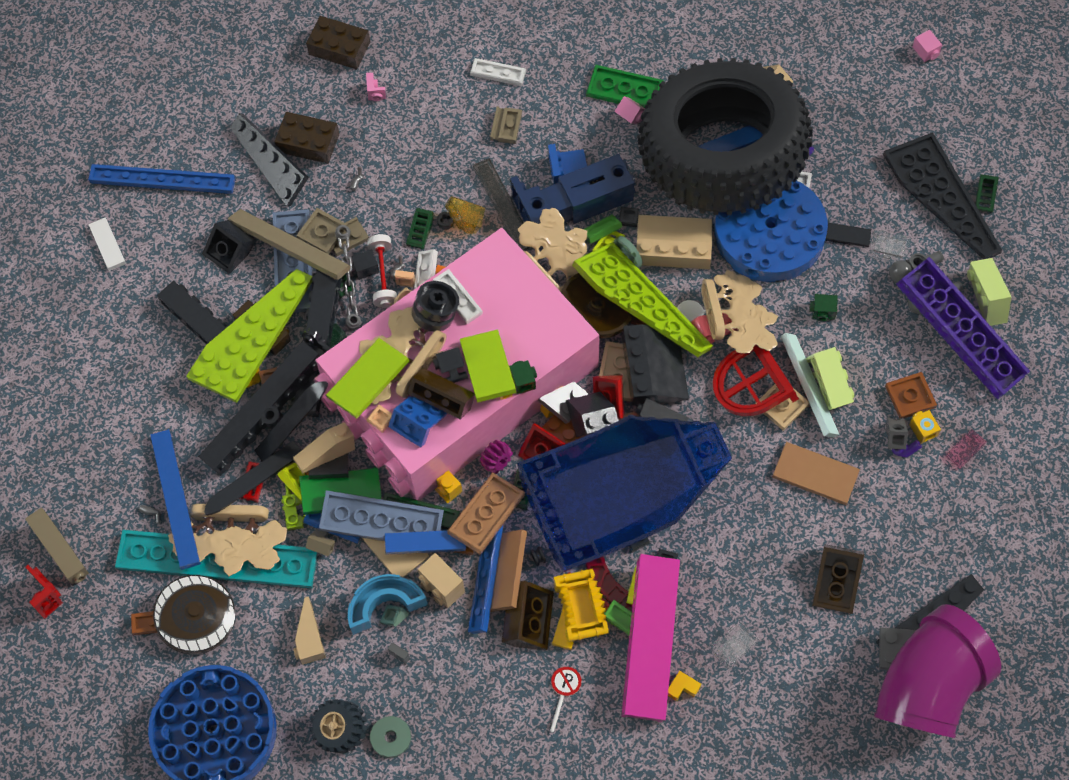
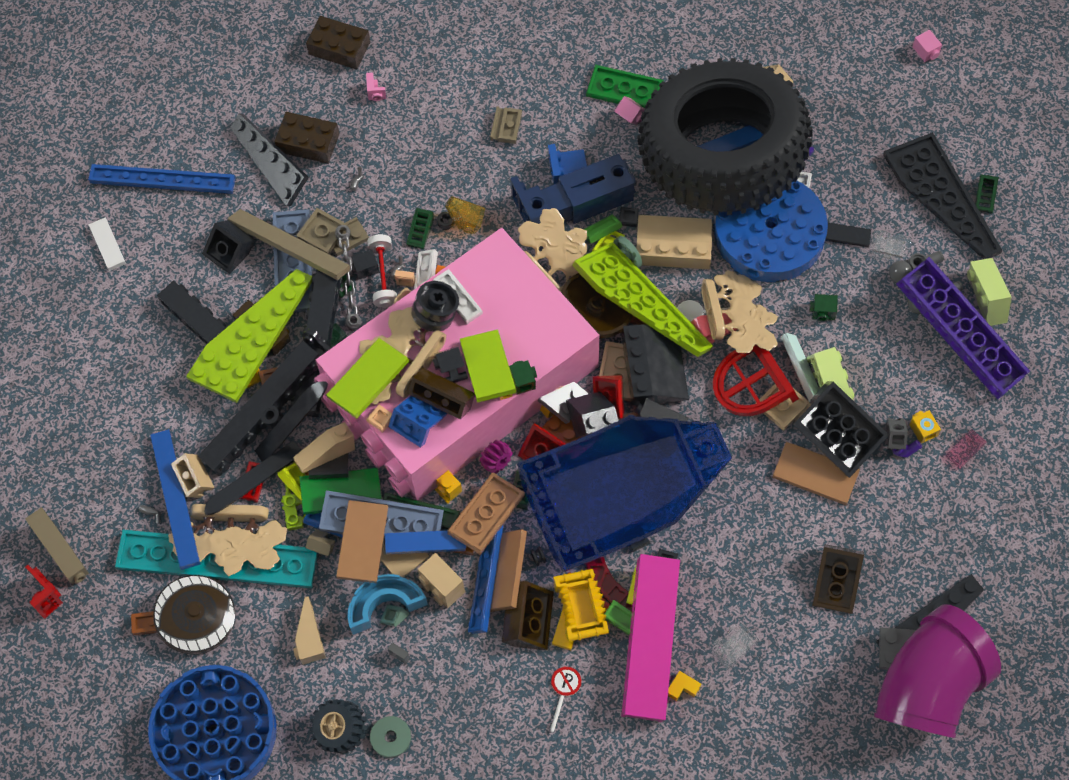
white tile [470,58,526,86] -> none
clear smoke tile [473,158,533,251] -> none
dark orange plate [885,372,937,418] -> none
none -> tan brick [171,453,214,498]
none -> medium nougat tile [336,500,388,583]
none -> black slope [793,381,889,478]

